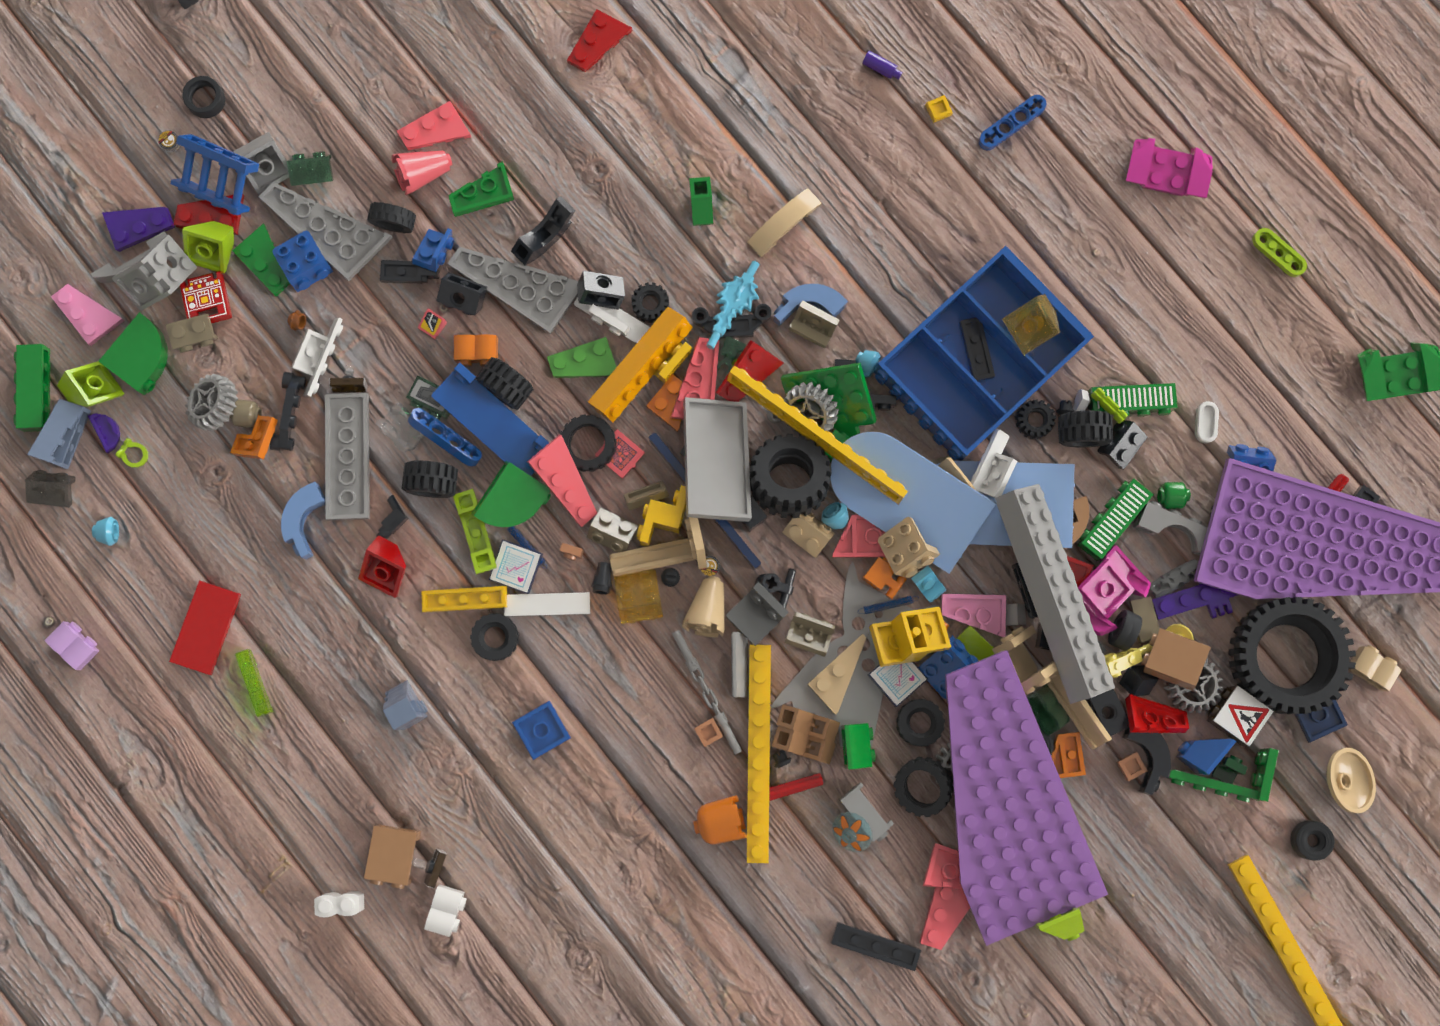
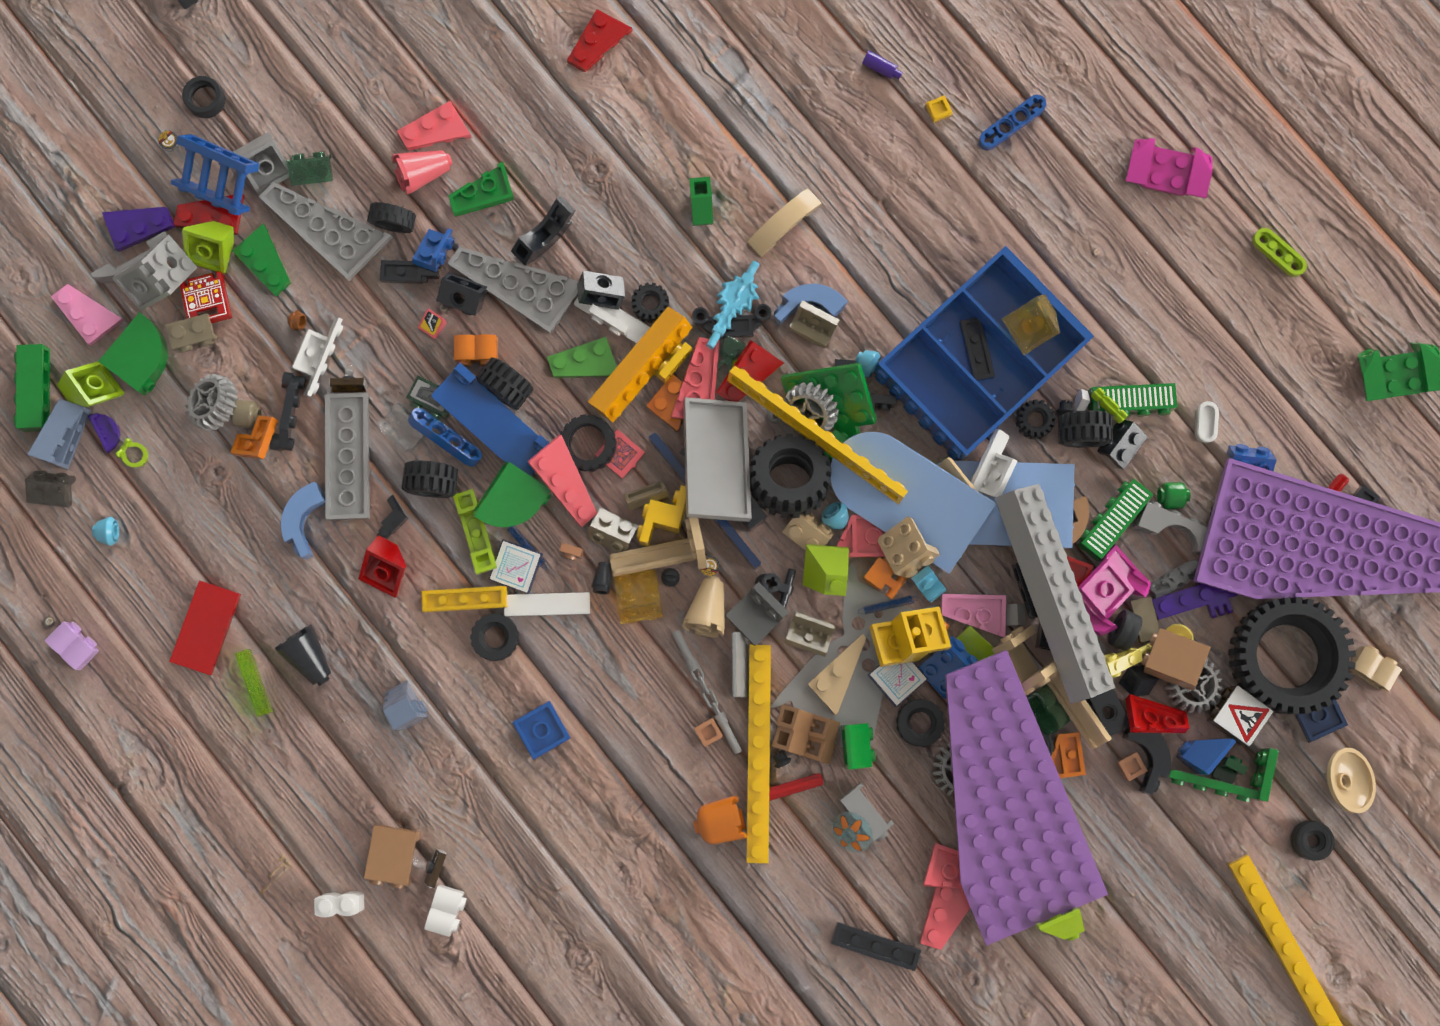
blue bracket [272,231,334,292] -> none
black tyre [893,757,954,817] -> none
none -> black cone [274,624,331,686]
none -> lime slope [802,544,849,596]

